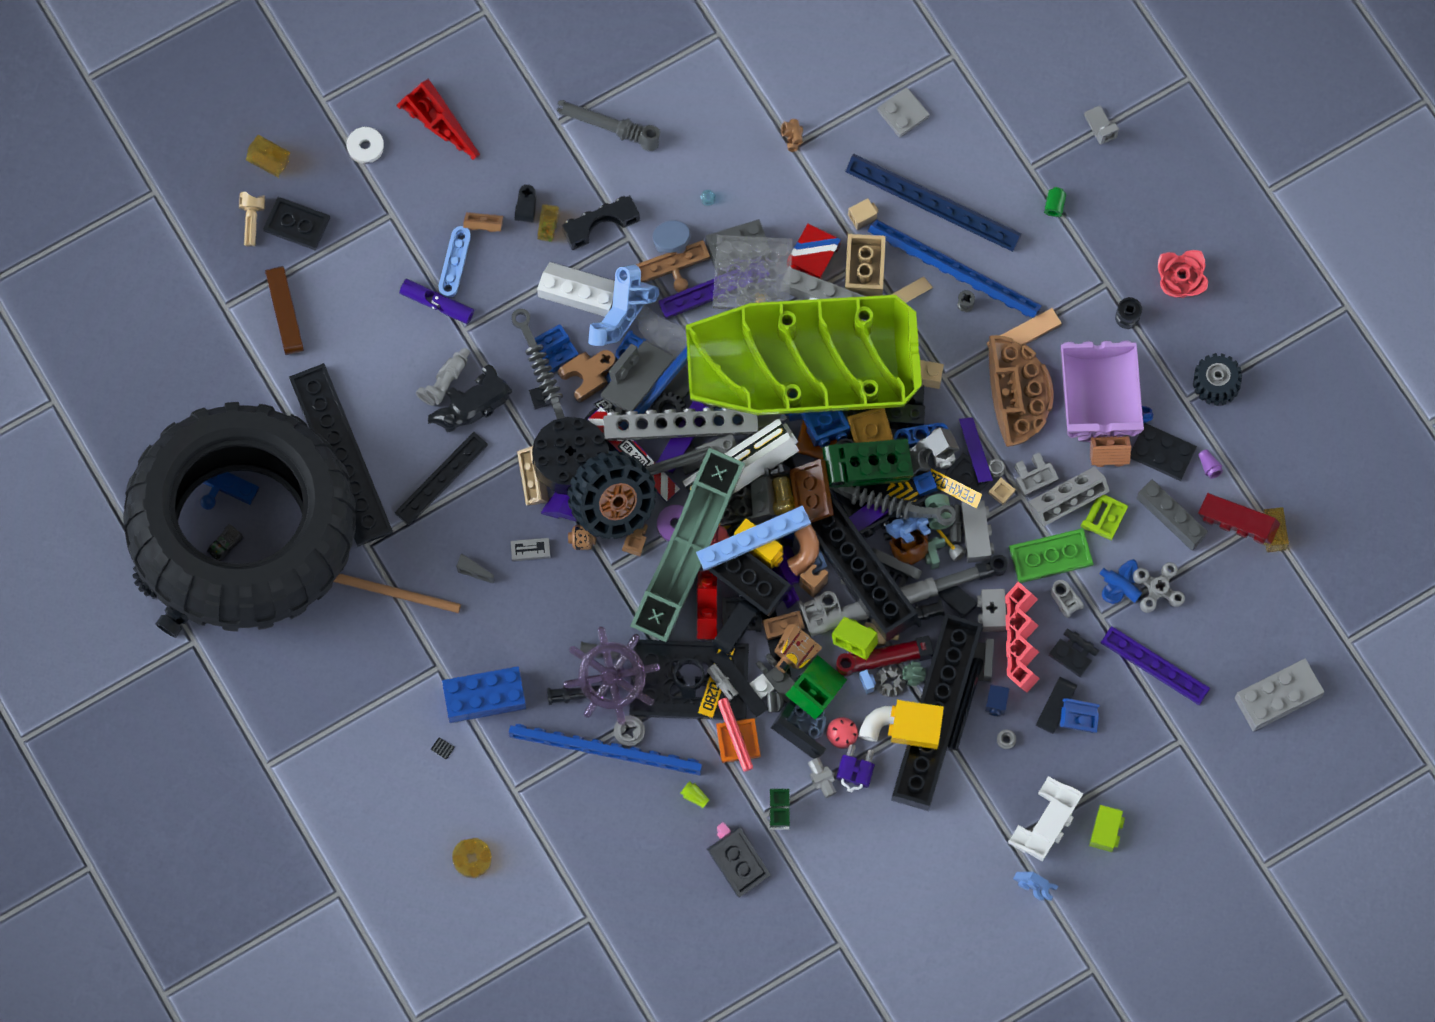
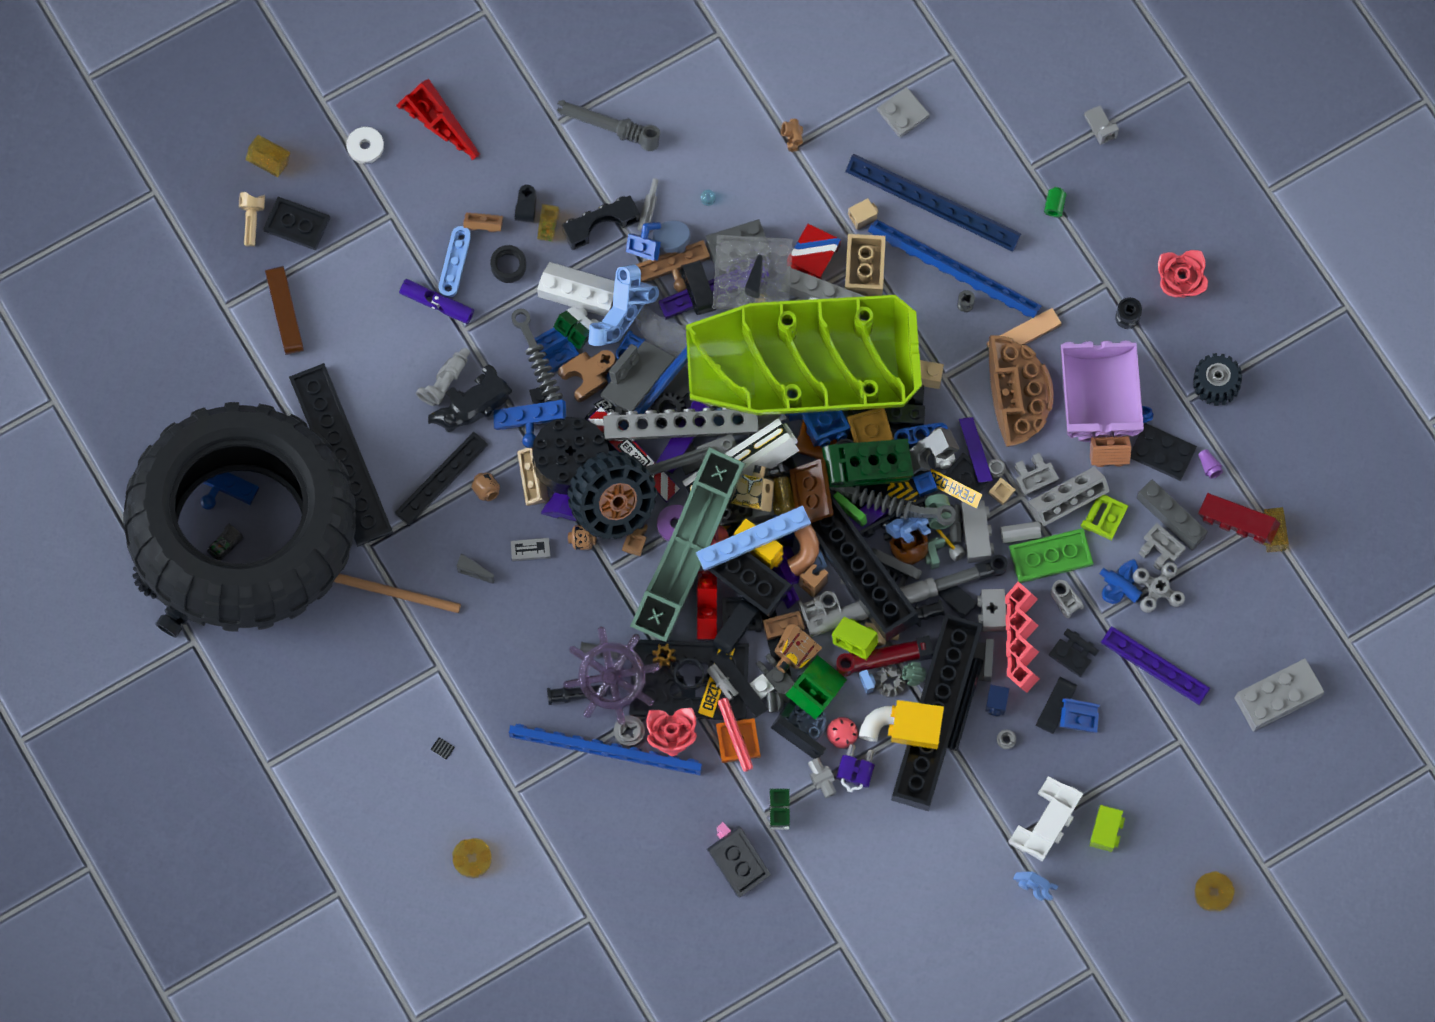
blue brick [442,666,526,723] -> none
lime cone [680,781,710,808] -> none
tan sticker [891,277,933,303] -> none
none -> medium nougat head [472,473,500,501]
none -> black tyre [490,245,526,283]
none -> blue plate [494,400,566,448]
none -> dark green hips [553,306,599,350]
none -> plate [626,222,661,261]
none -> light grey axle [637,178,659,232]
none -> coral brick [646,708,697,756]
none -> pearl gold gear [652,644,676,668]
none -> black beam [681,261,716,315]
none -> tan torso [731,465,774,512]
none -> black slope [745,255,763,299]
none -> bright green tile [833,492,867,527]
none -> light grey axle [1000,521,1041,543]
none -> light grey plate [1138,523,1186,571]
none -> clear yellow plate [1194,871,1235,912]

